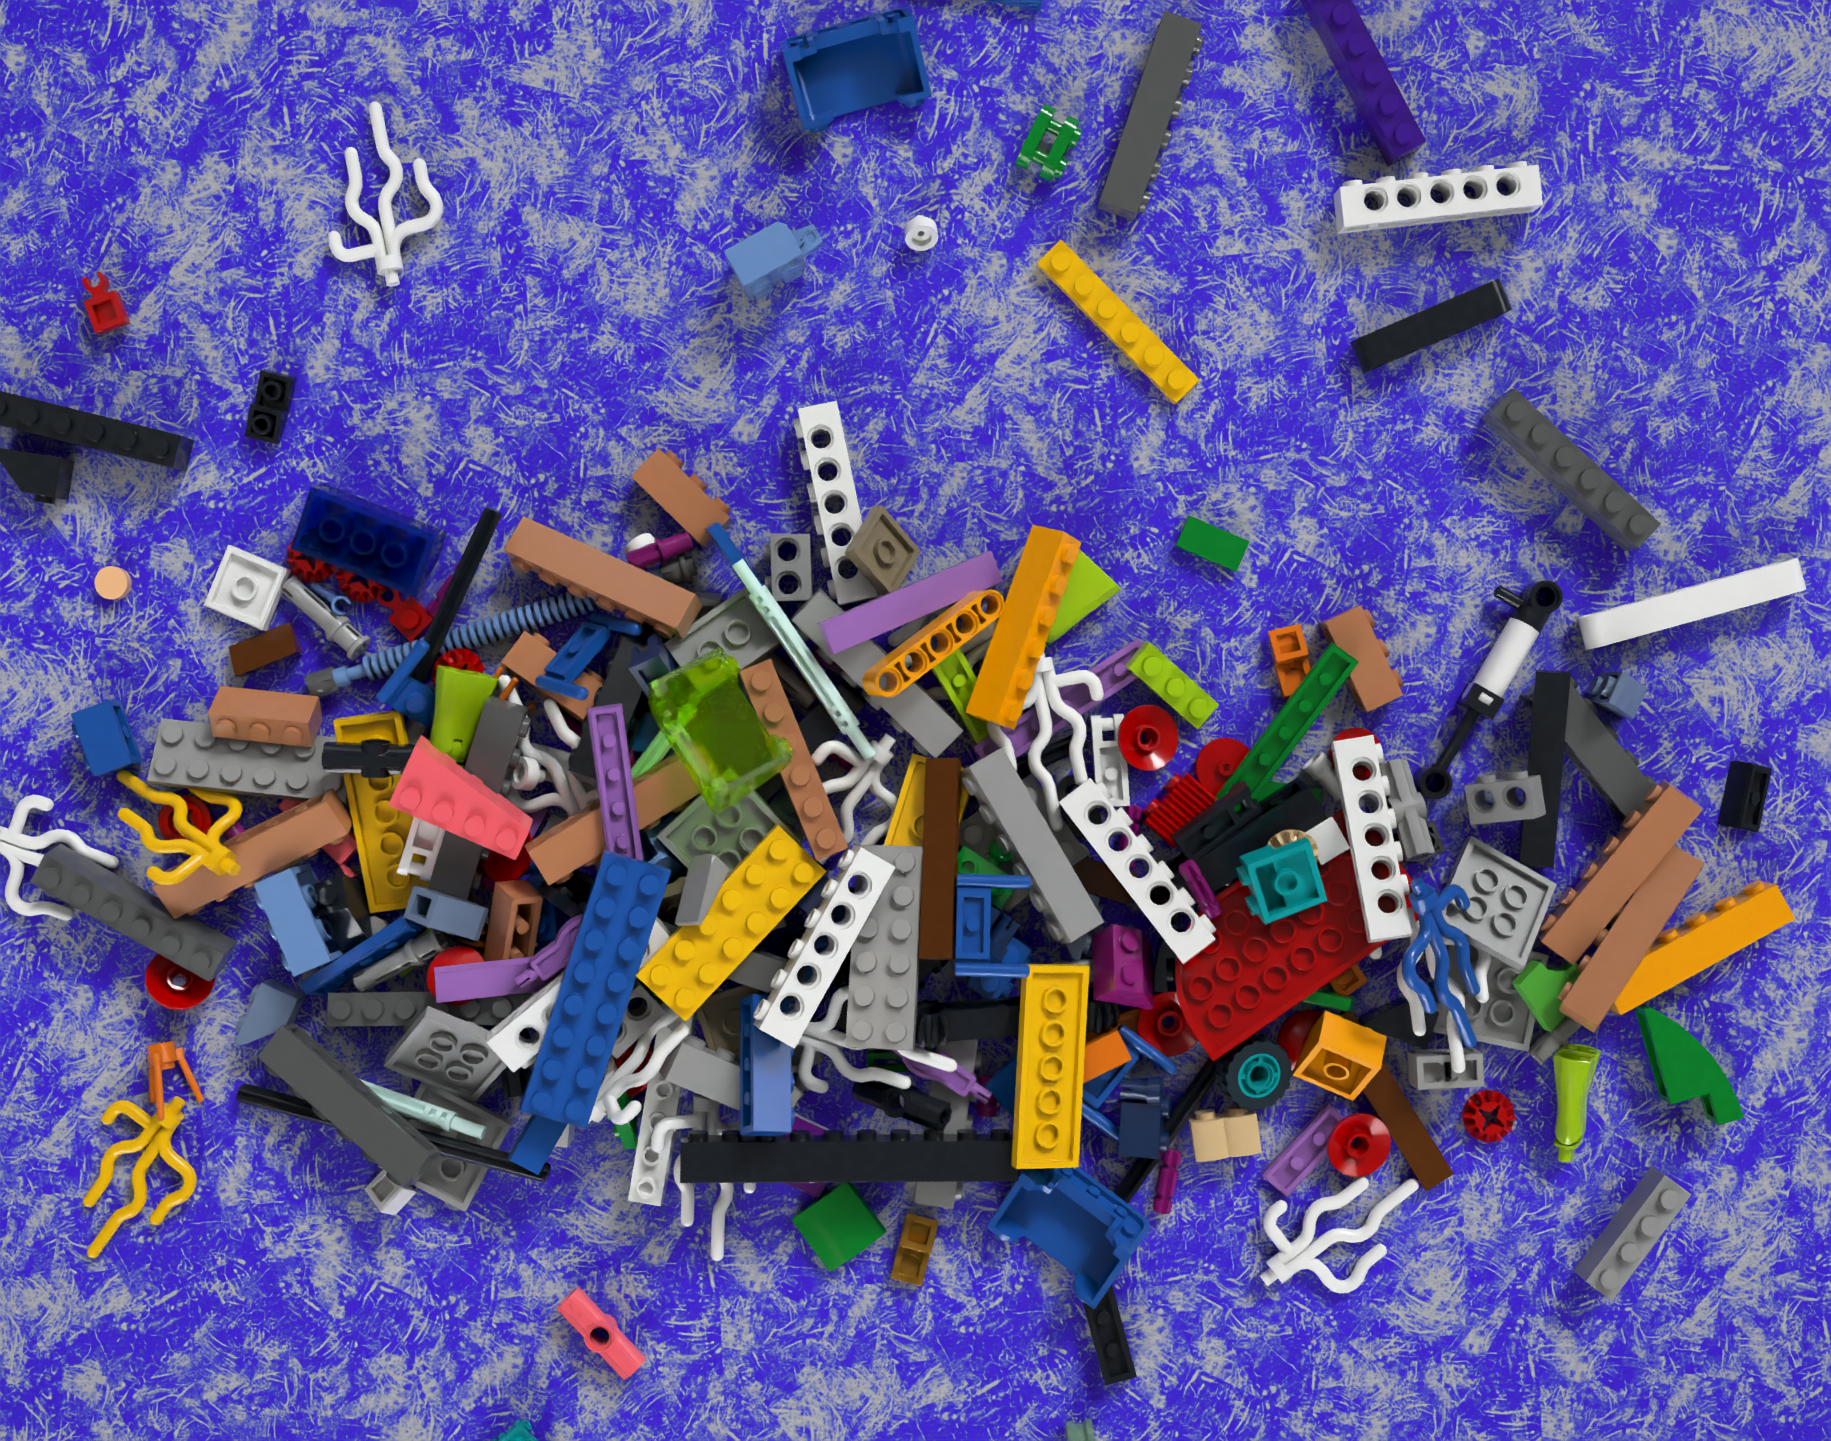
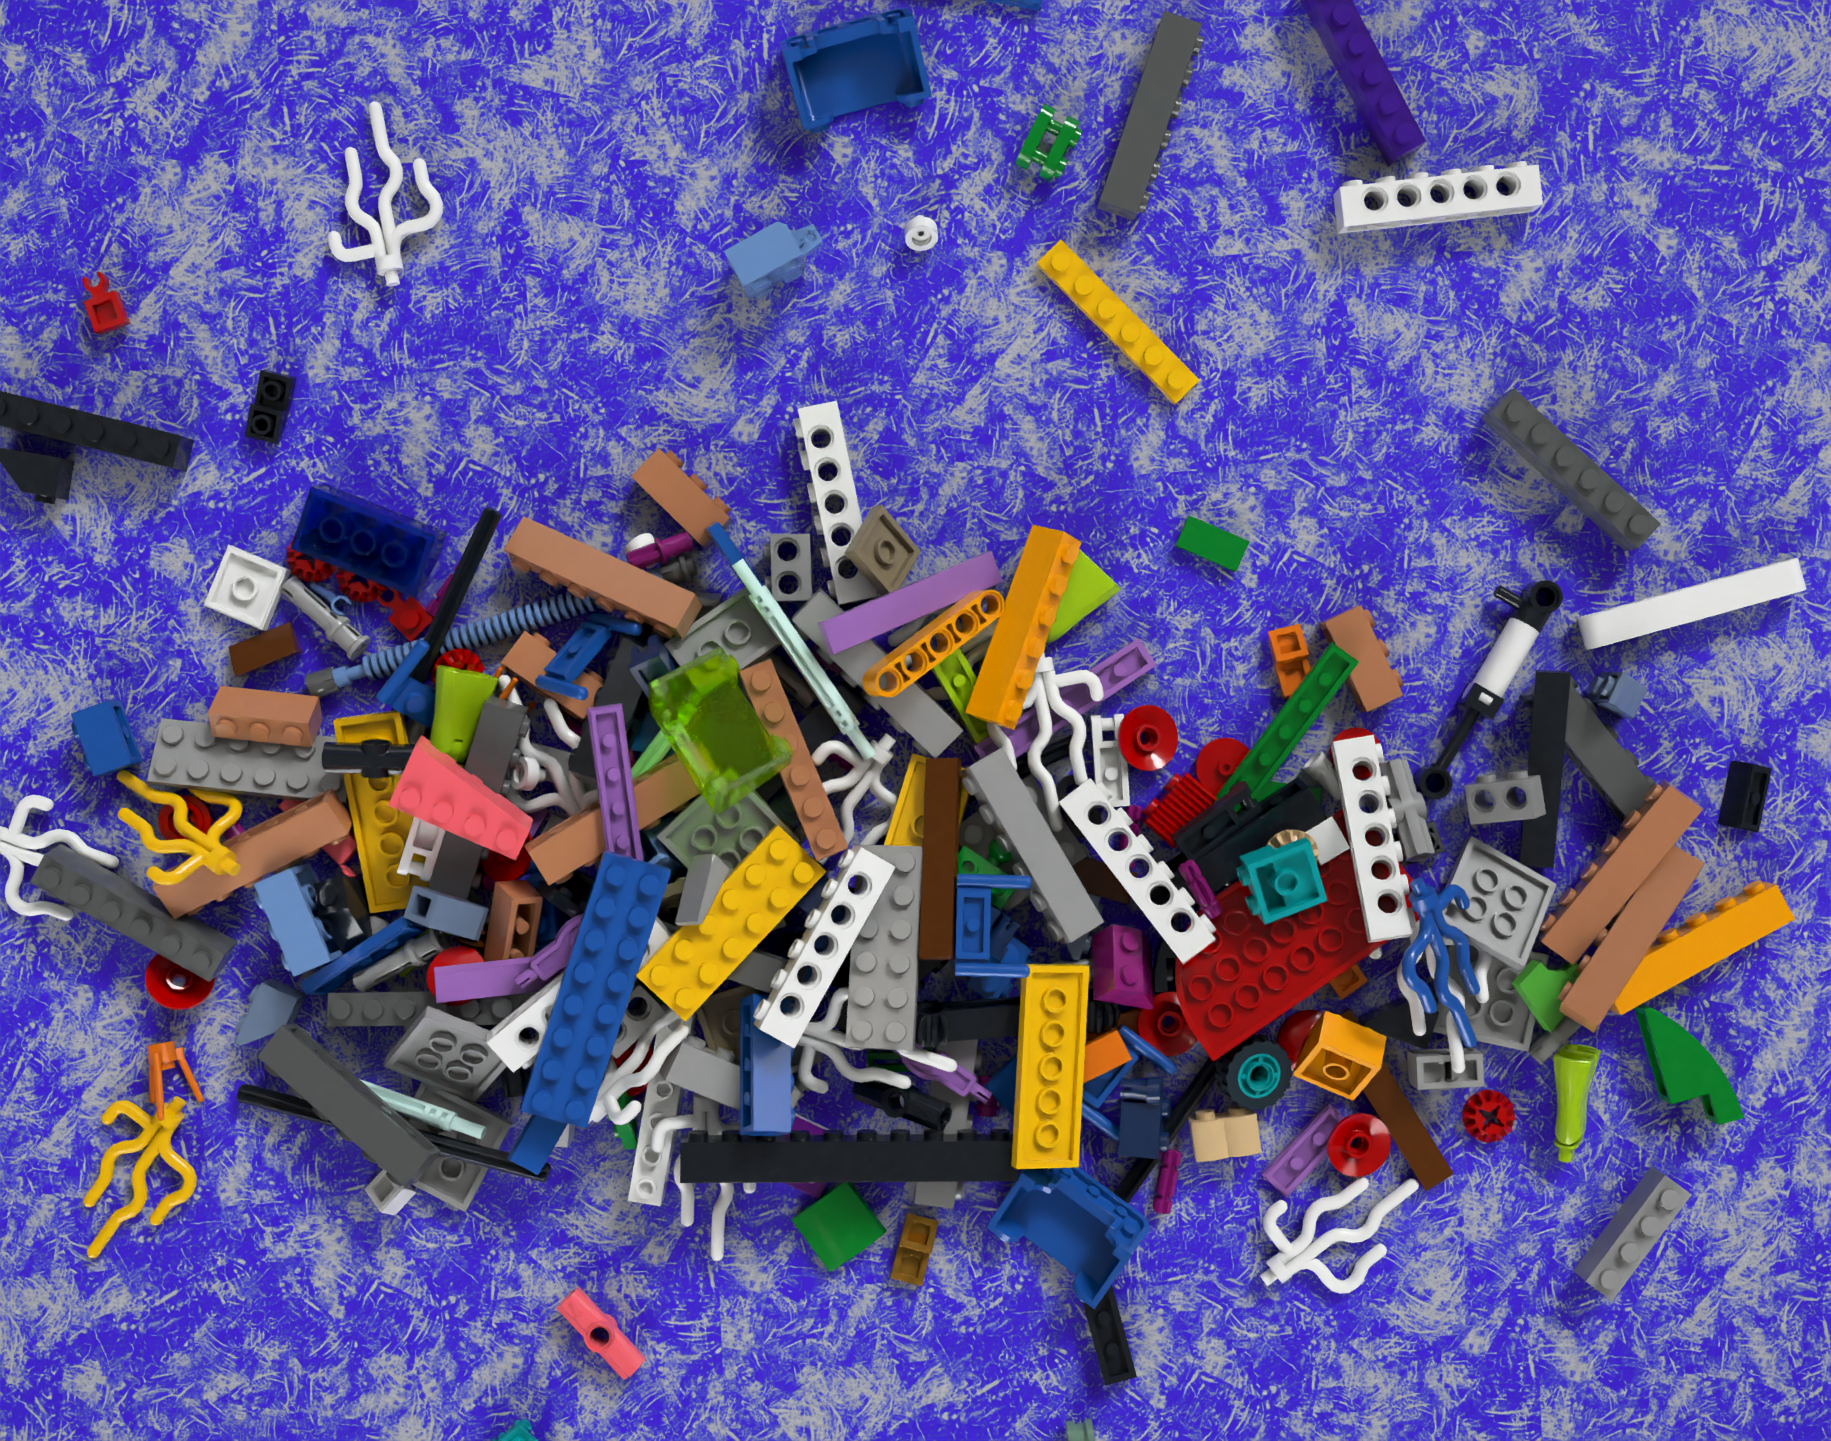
light nougat tile [95,566,132,600] -> none
lime plate [1125,641,1219,729] -> none
green tile [1302,989,1356,1012] -> none
black beam [1350,279,1512,373] -> none

